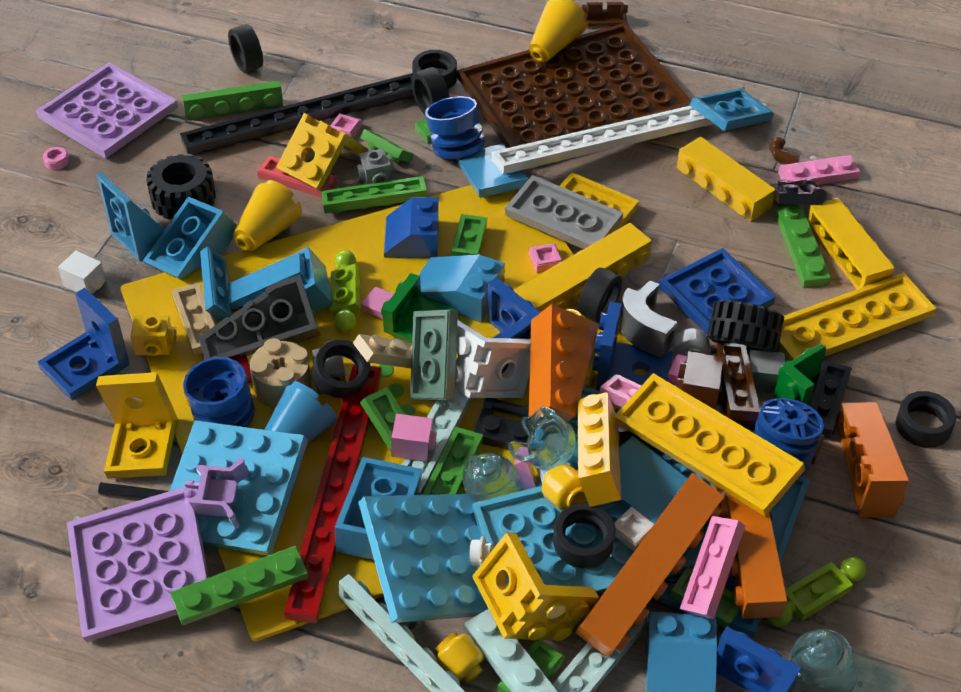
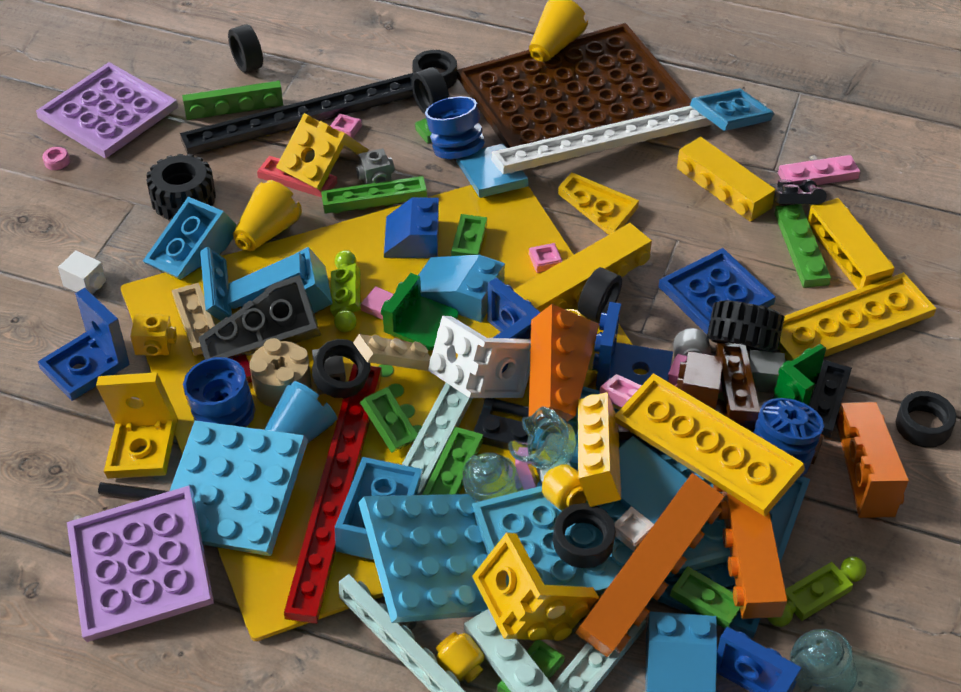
dark azure slope [96,172,165,261] -> none
bright green plate [170,546,308,626] -> none
lavender piece [183,457,250,529] -> none
bright green plate [360,129,414,164] -> none
bright pink brick [391,414,437,461] -> none
sand green tile [410,310,458,400] -> none
white plate [470,536,494,566] -> none
light grey plate [505,175,623,249] -> none
reddish brown hinge [581,1,628,26] -> none
dark grey arch [619,281,678,358] -> none
bright pink plate [680,516,745,619] -> none
reddish brown arm [769,136,800,164] -> none

